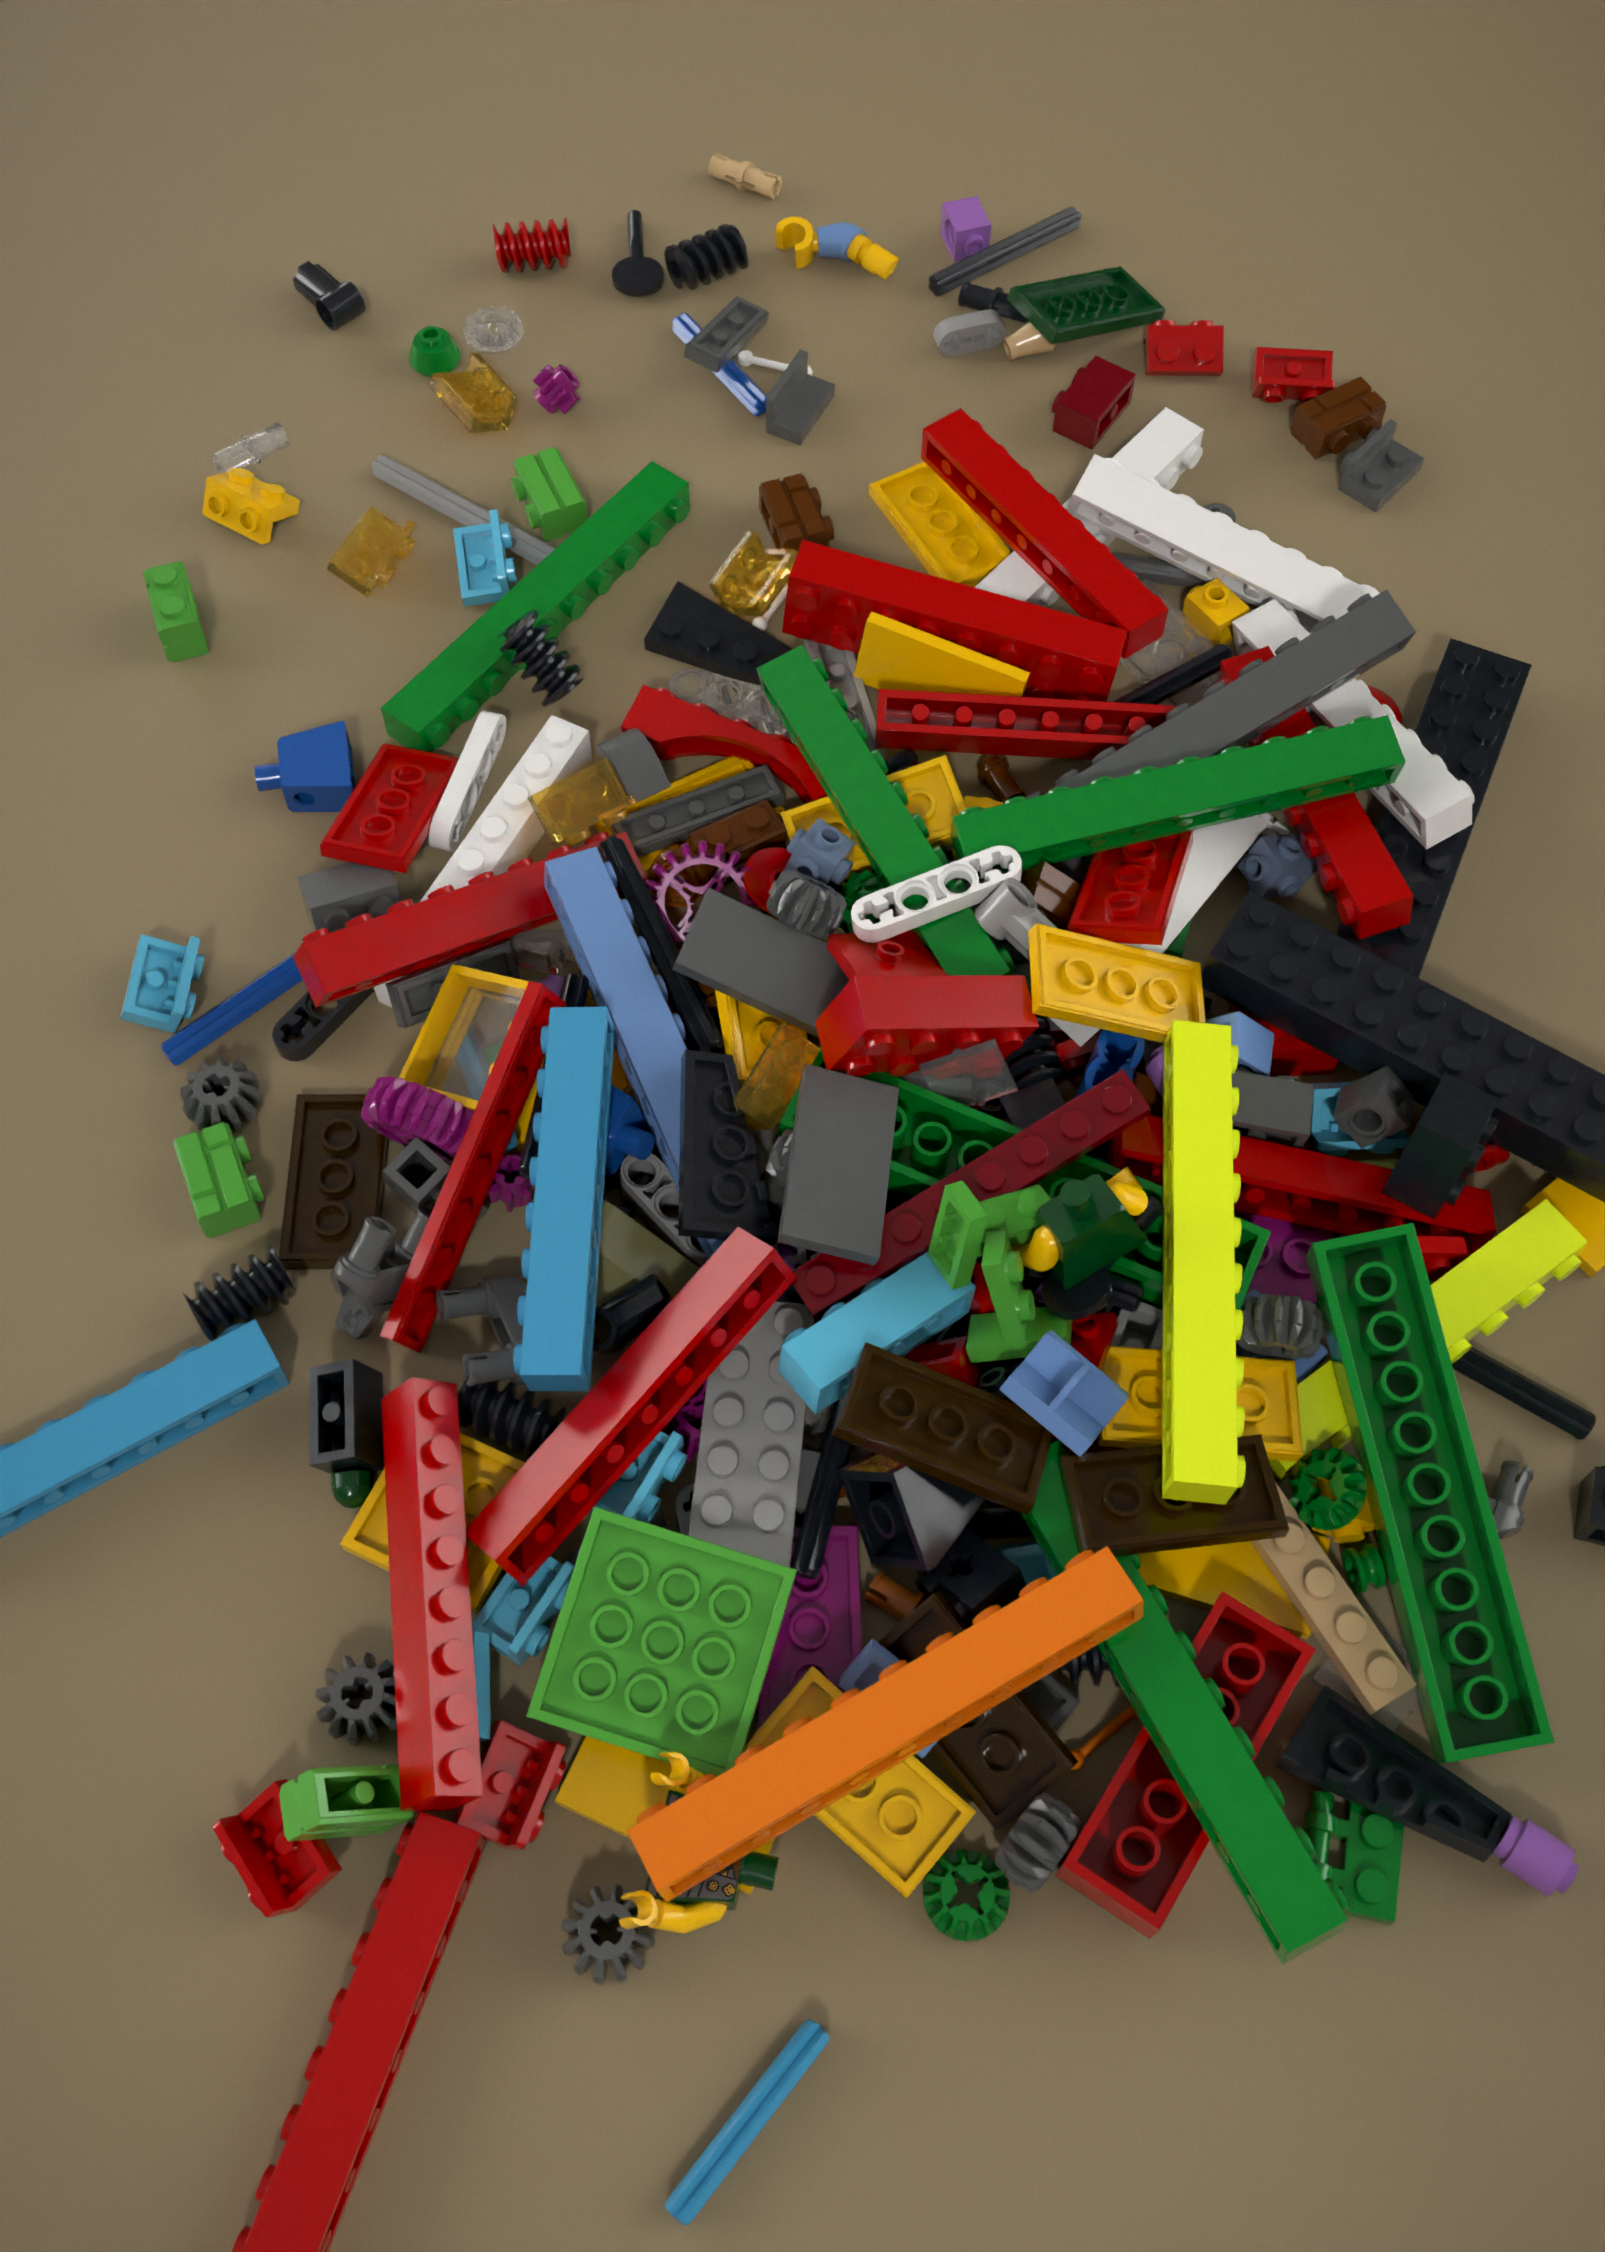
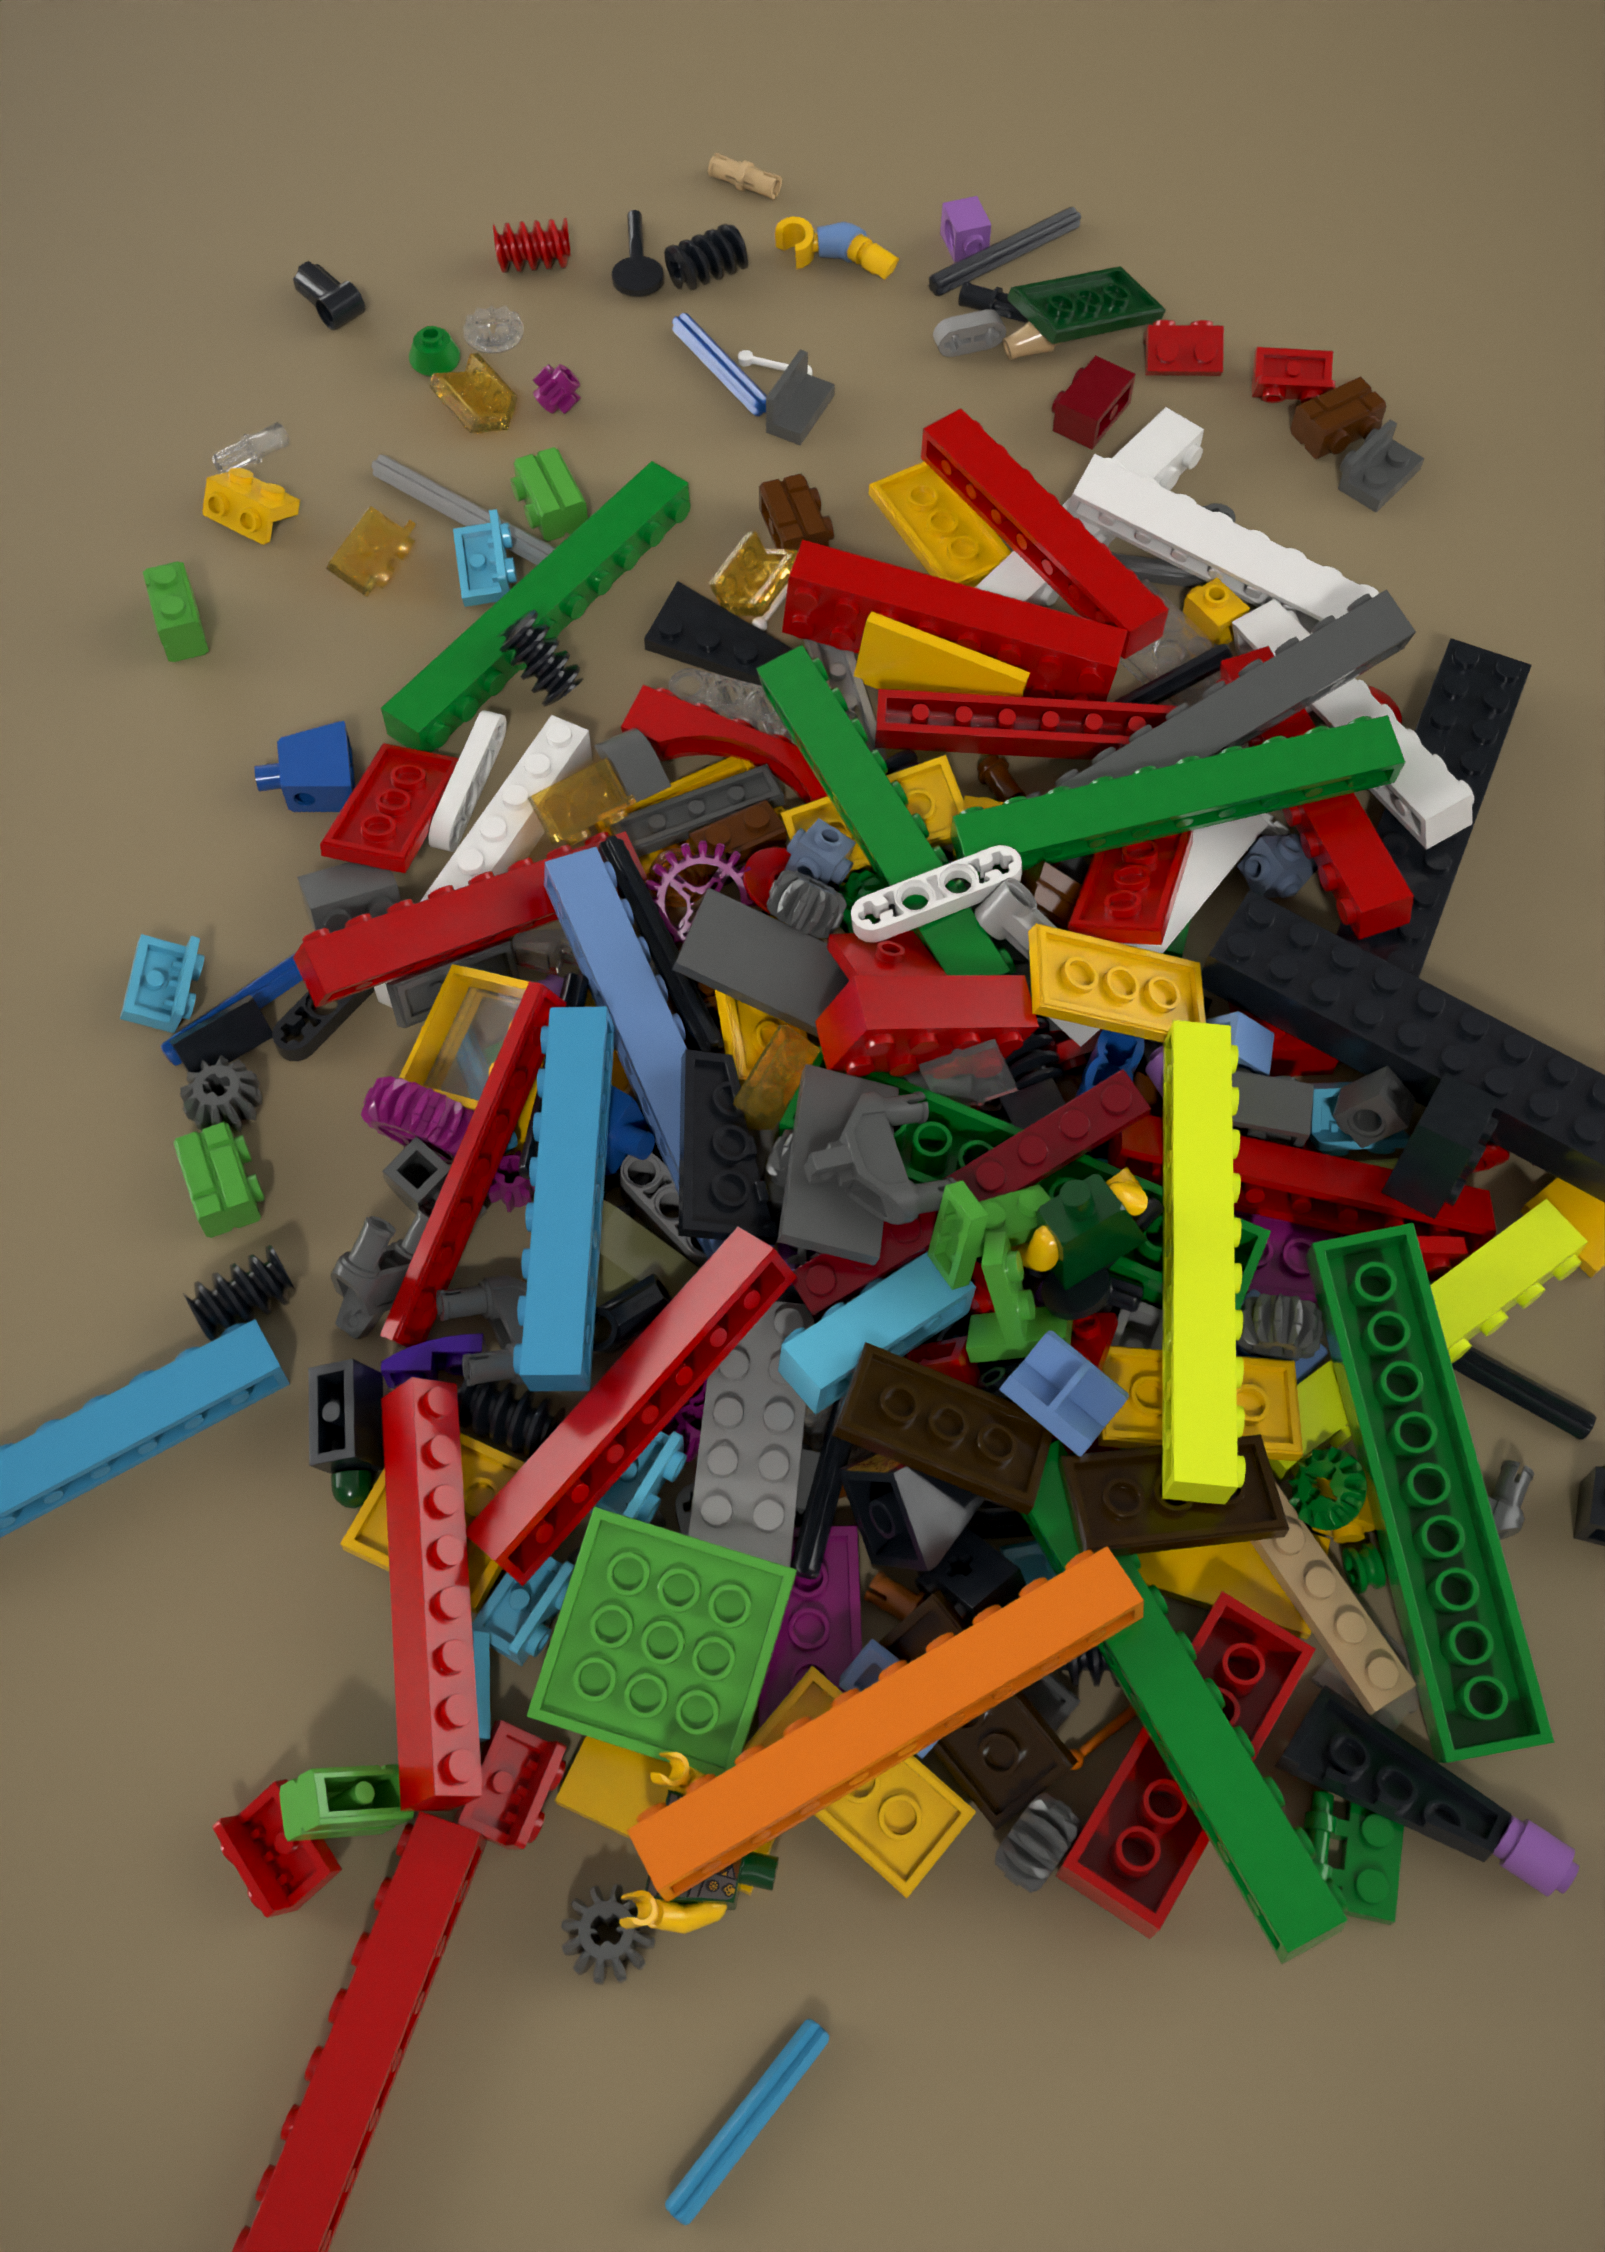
dark brown tile [279,1094,389,1269] -> none
dark grey gear [315,1652,397,1746] -> none
dark grey tile [683,296,769,373] -> none
green gear [923,1848,1011,1942] -> none
none -> black tile [169,995,273,1073]
none -> dark purple slope [381,1333,489,1389]
none -> dark grey connector [804,1091,956,1225]

